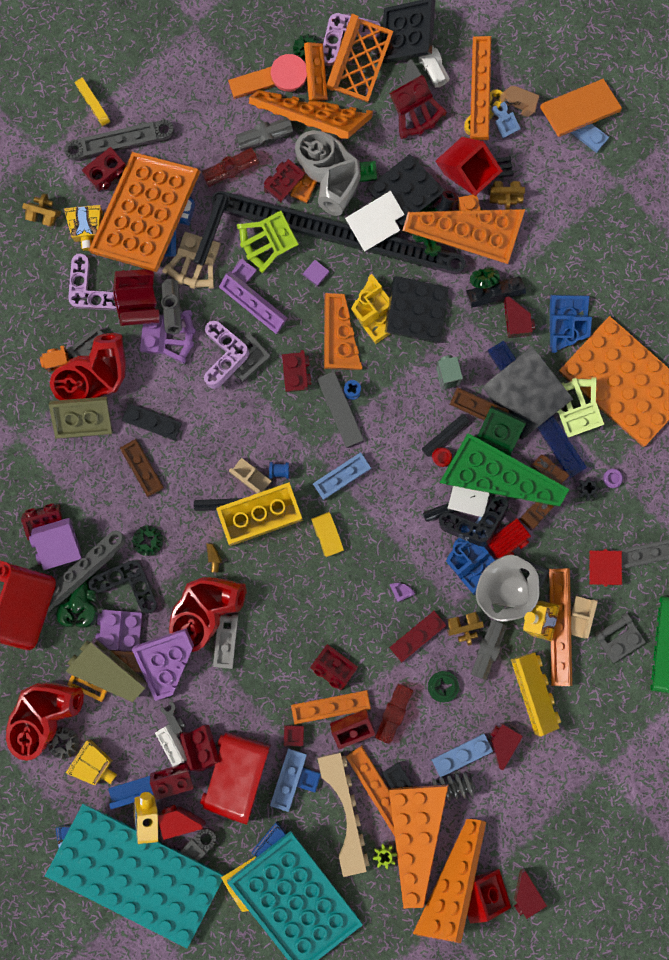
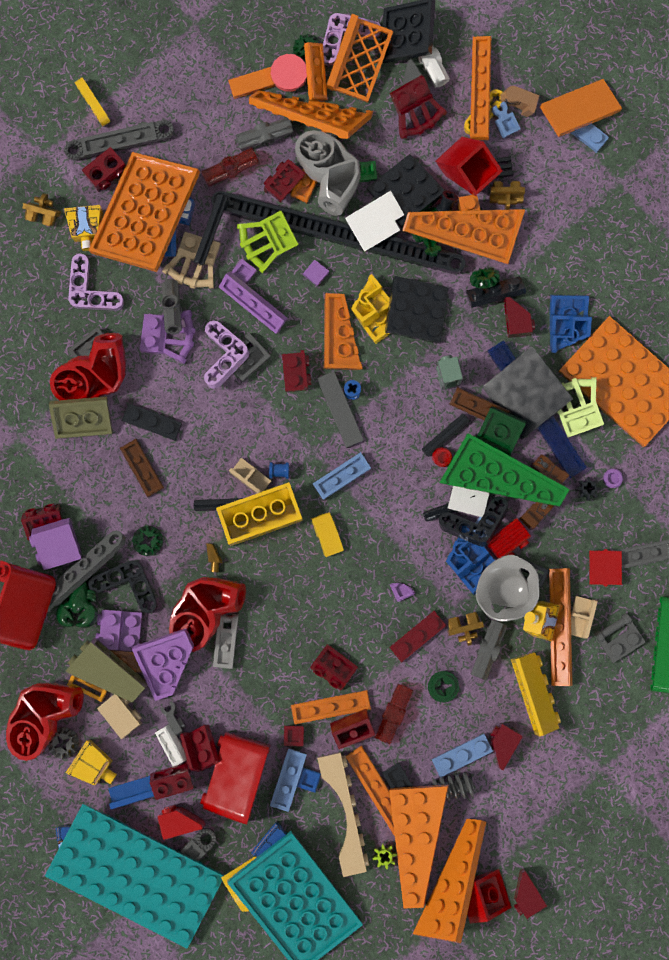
orange brick [40,345,69,372] -> none
dark red piece [113,269,159,326] -> none
yellow torso [134,792,158,844] -> none
none -> tan brick [97,694,142,739]

